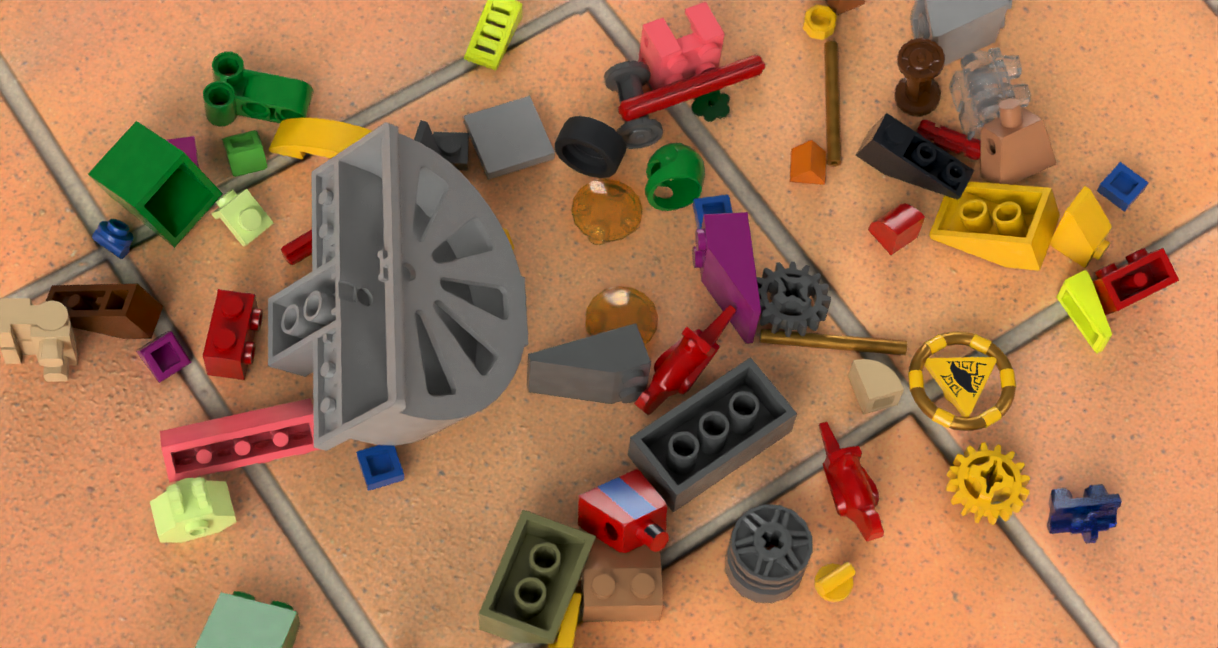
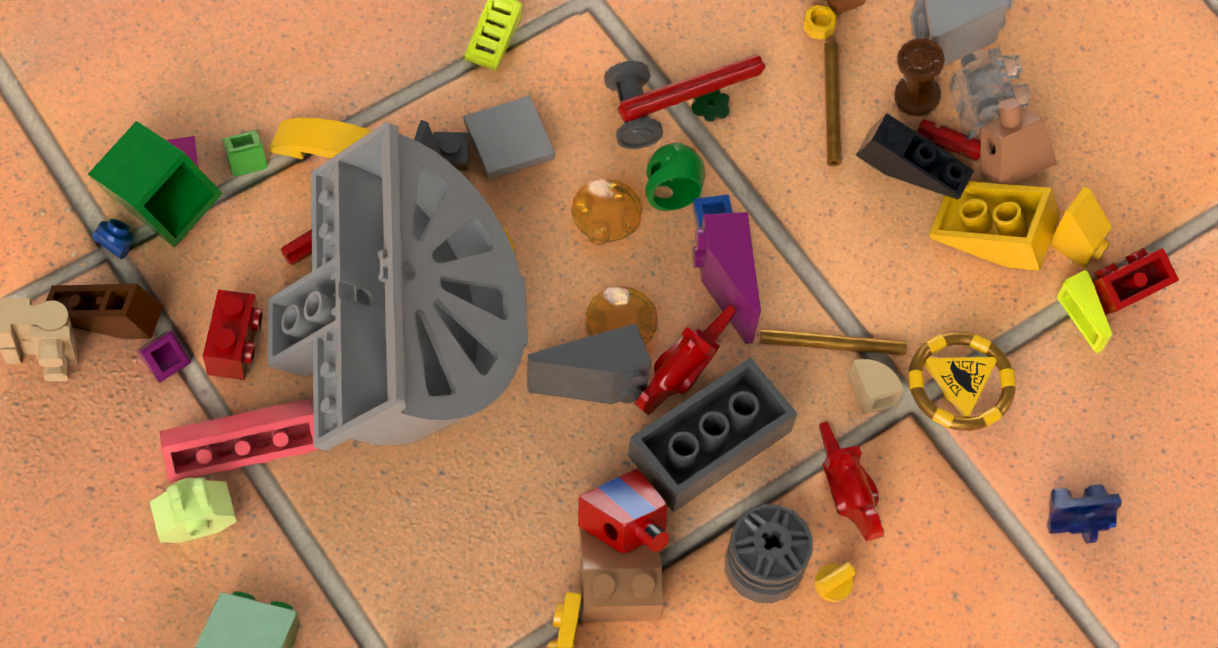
green piece [203,52,314,126] -> none
yellowish green bracket [211,189,274,246] -> none
blue plate [356,445,405,491] -> none
olive slope [479,510,596,644] -> none
black tyre [555,116,626,179] -> none
coral piece [638,1,725,90] -> none
dark grey gear [757,261,831,337] -> none
orange slope [790,140,826,185] -> none
red brick [868,203,925,255] -> none
yellow gear [946,442,1030,525] -> none
blue plate [1097,162,1149,212] -> none

